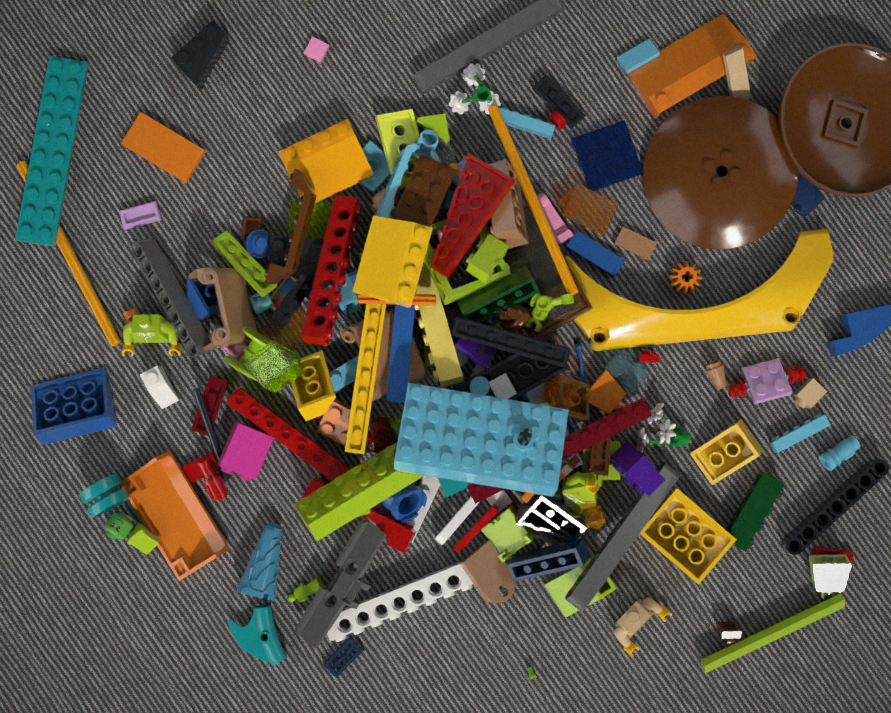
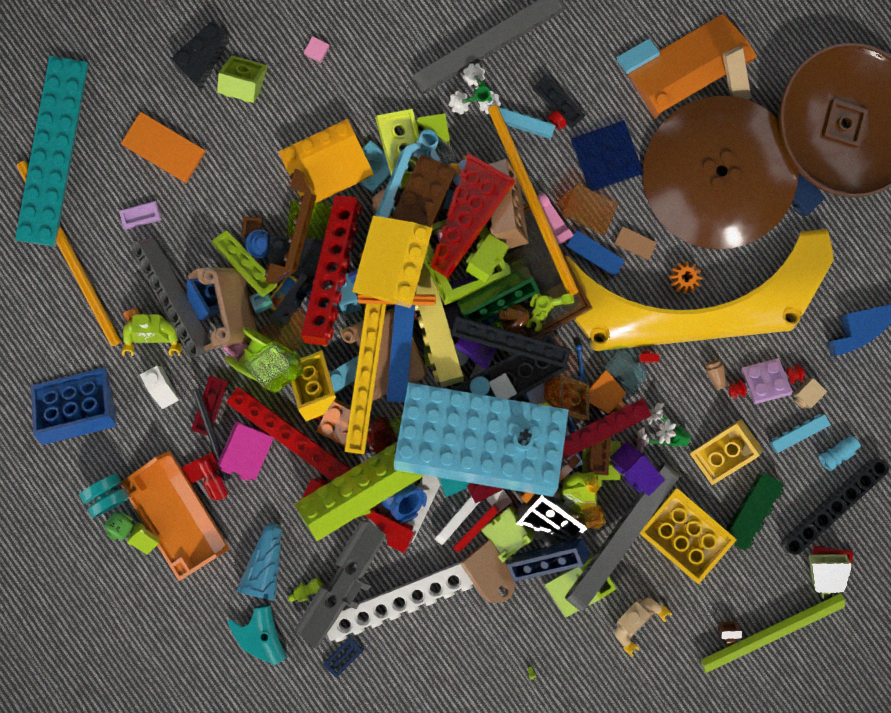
none -> lime slope [217,55,267,103]

